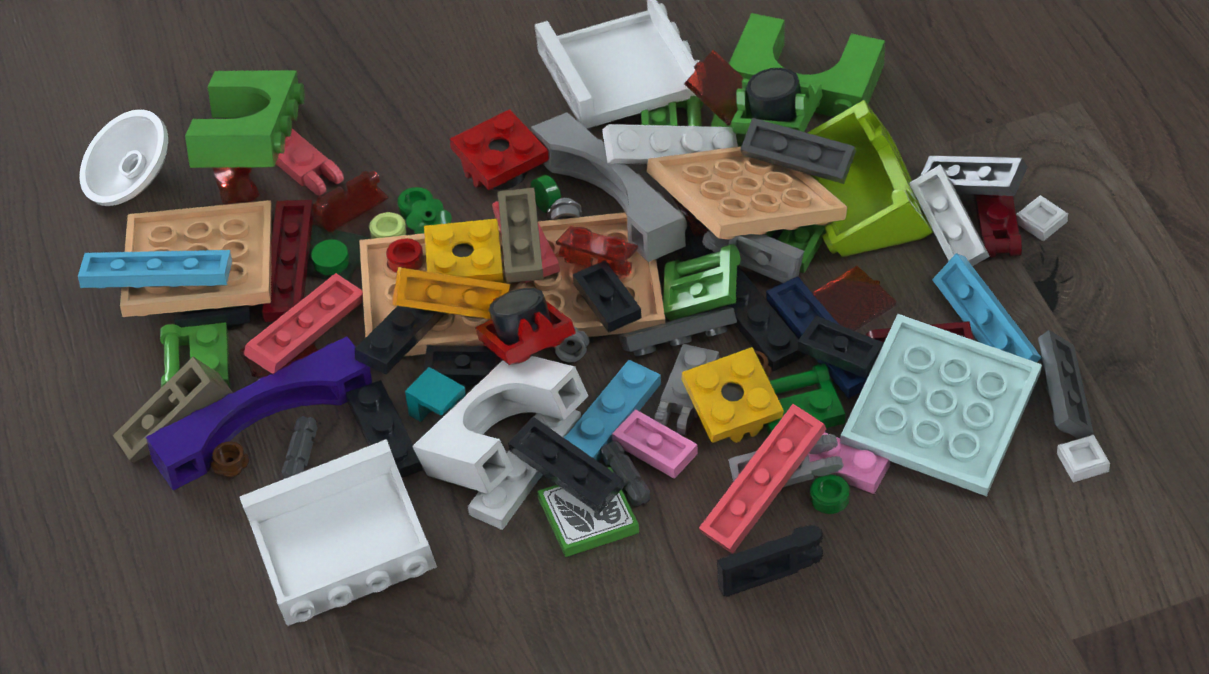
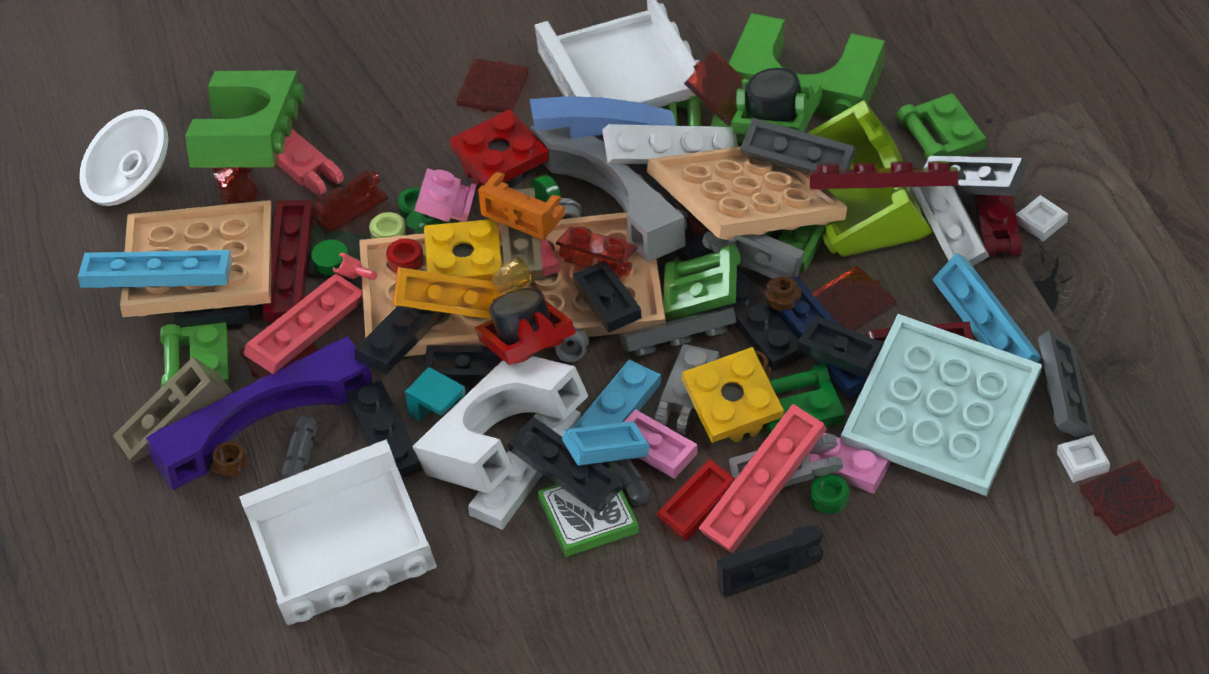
none -> coral hand [333,252,377,281]
none -> bright pink plate [414,168,476,222]
none -> clear red piece [456,59,529,112]
none -> orange hinge [478,172,565,241]
none -> clear yellow hose [491,256,533,295]
none -> medium blue slope [530,96,676,138]
none -> medium azure tile [562,421,650,465]
none -> red tile [656,458,735,541]
none -> reddish brown plate [765,276,802,311]
none -> dark red plate [809,161,959,189]
none -> bright green plate [896,93,986,160]
none -> clear red piece [1080,460,1175,536]

